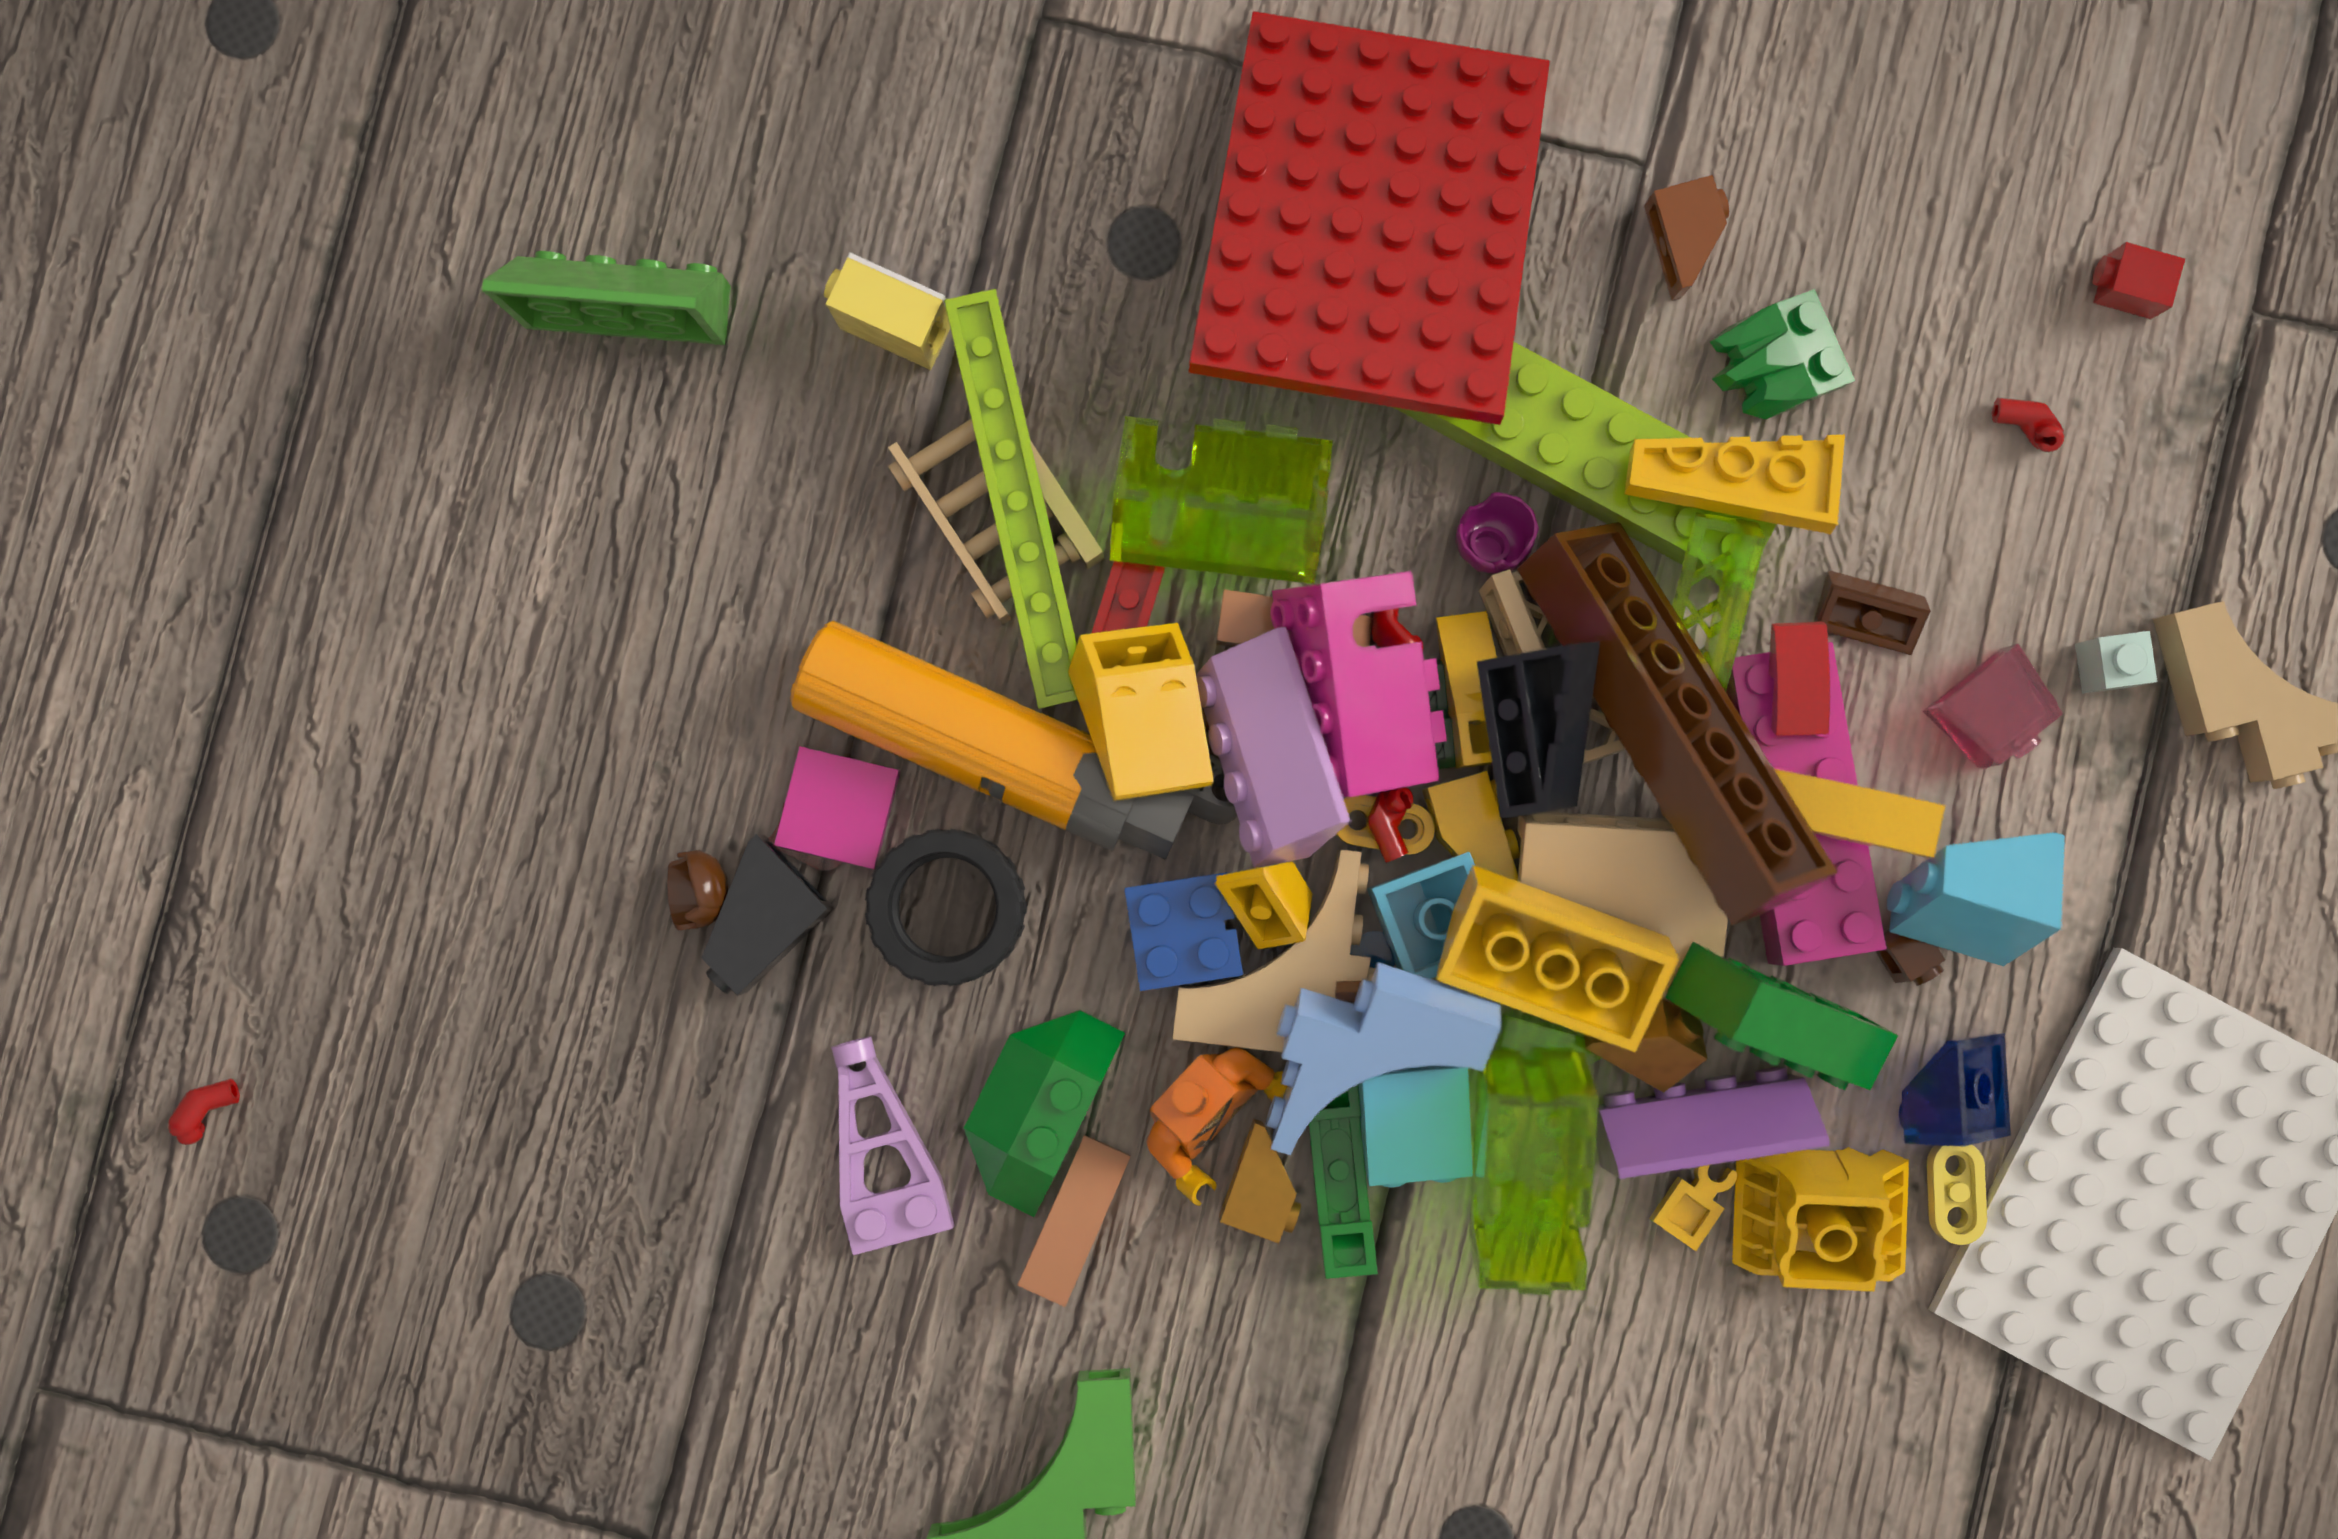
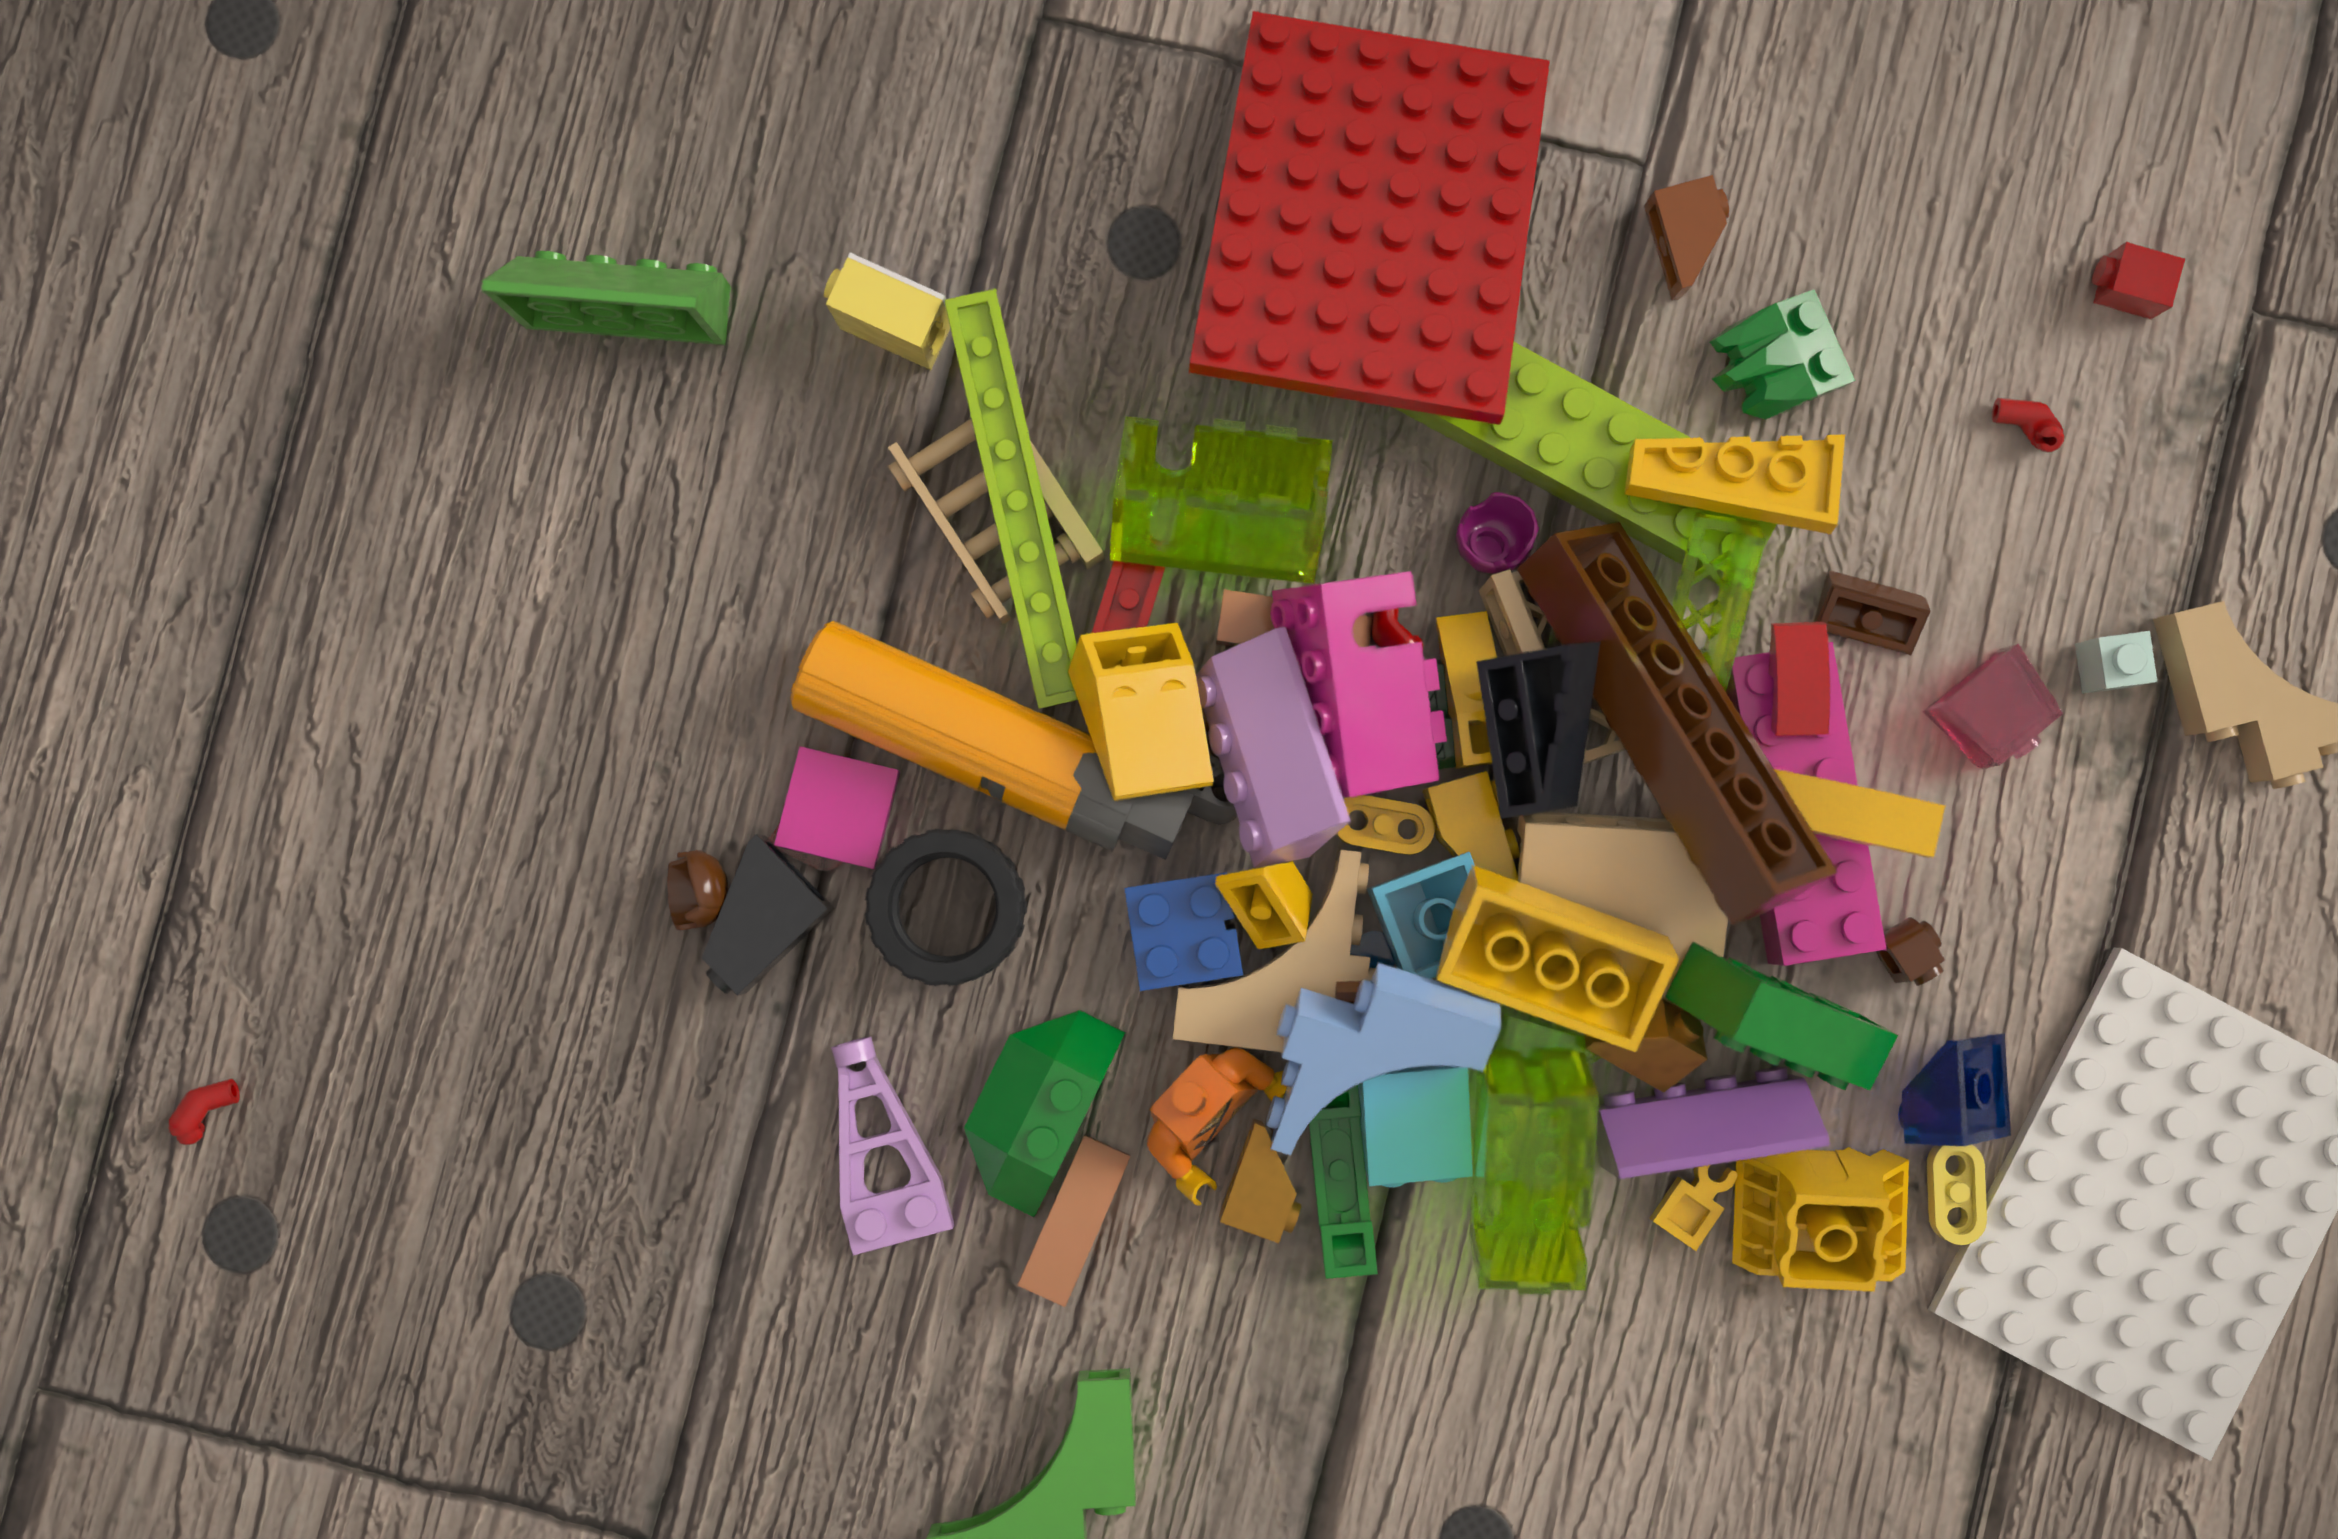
red arm [1367,787,1414,863] -> none
medium azure slope [1887,832,2065,966] -> none

